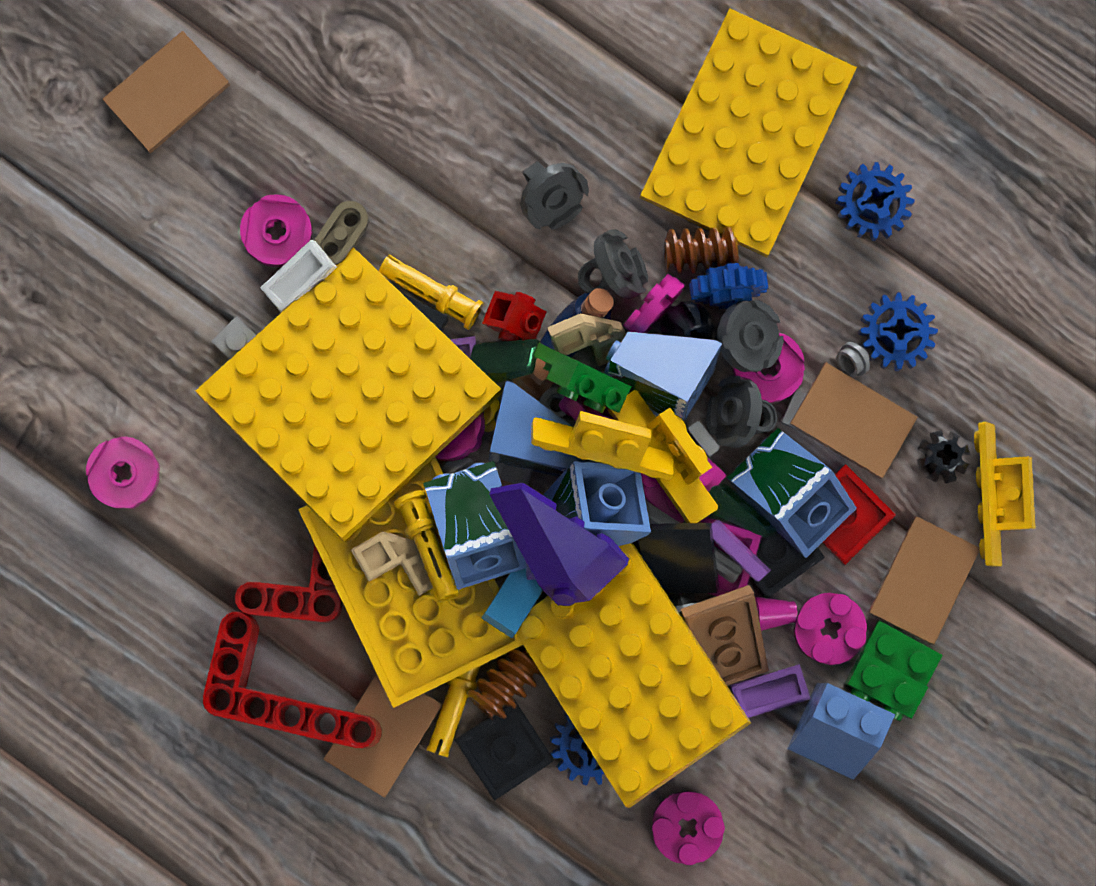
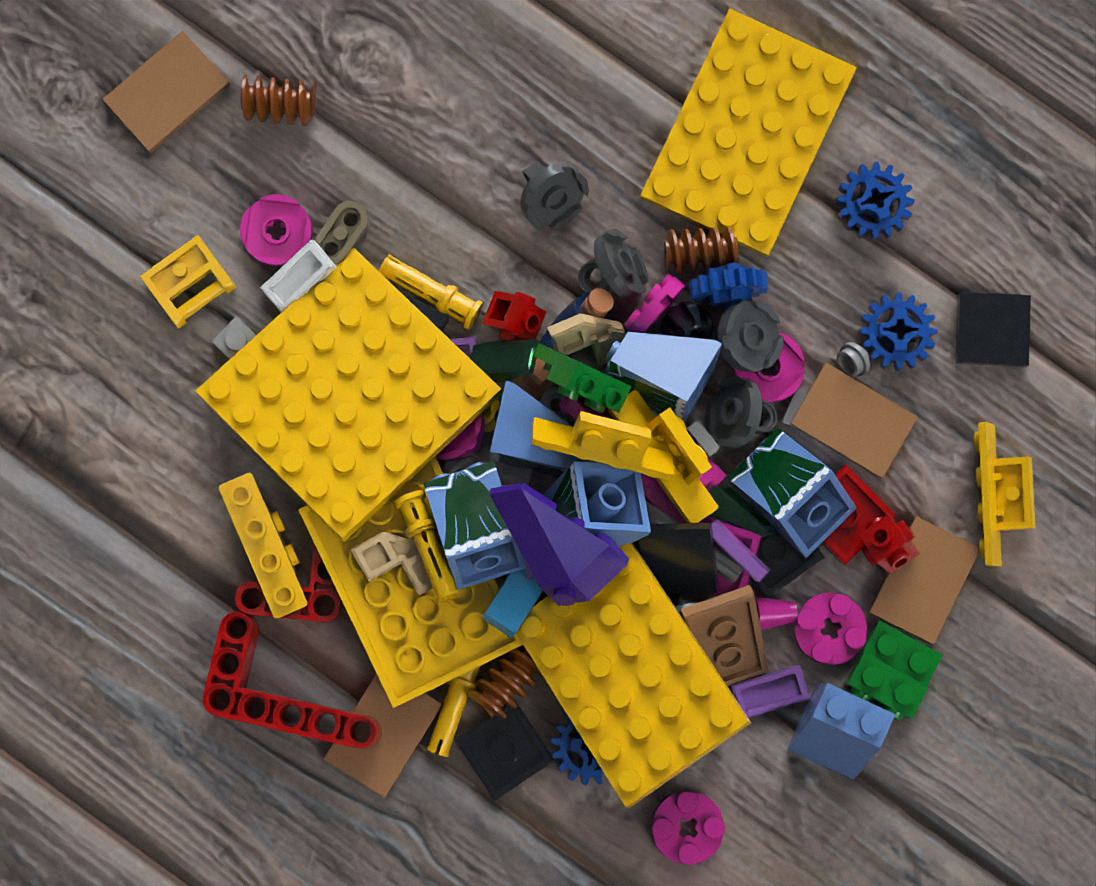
dark pink plate [86,437,160,509] -> none
black piece [916,430,970,484] -> none
none -> yellow plate [140,235,237,329]
none -> yellow bracket [219,473,308,619]
none -> dark orange piece [241,75,317,126]
none -> red brick [859,514,920,574]
none -> black tile [956,292,1031,367]

